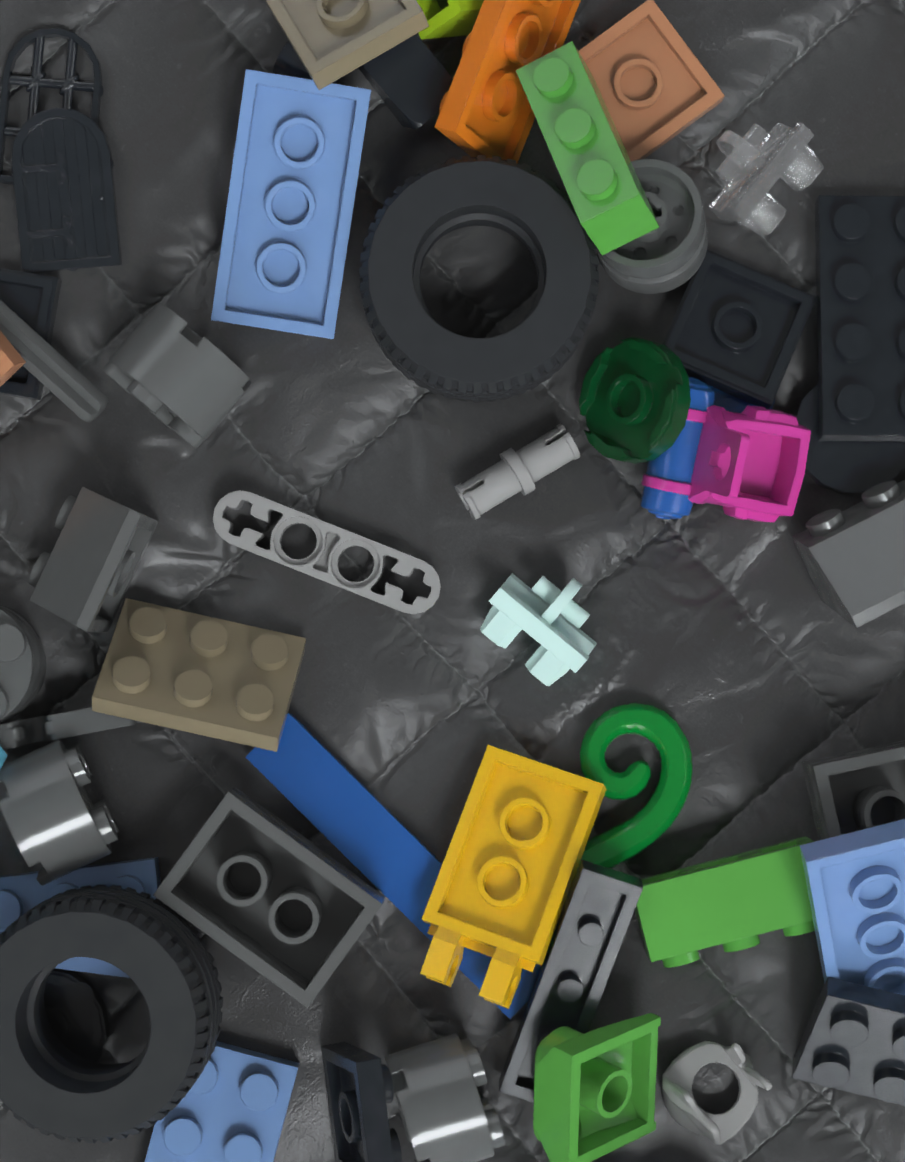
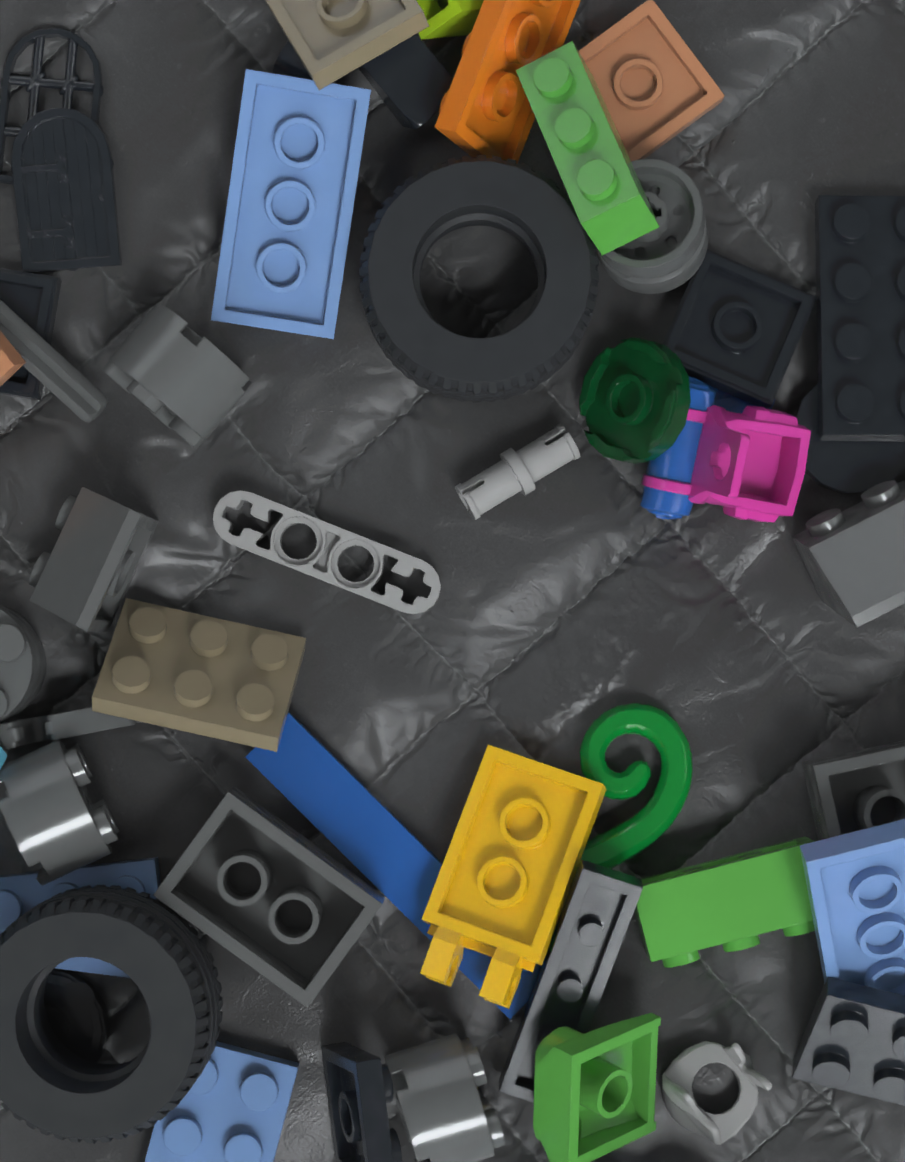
light aqua hips [480,573,597,686] -> none
clear hips [708,122,824,235] -> none

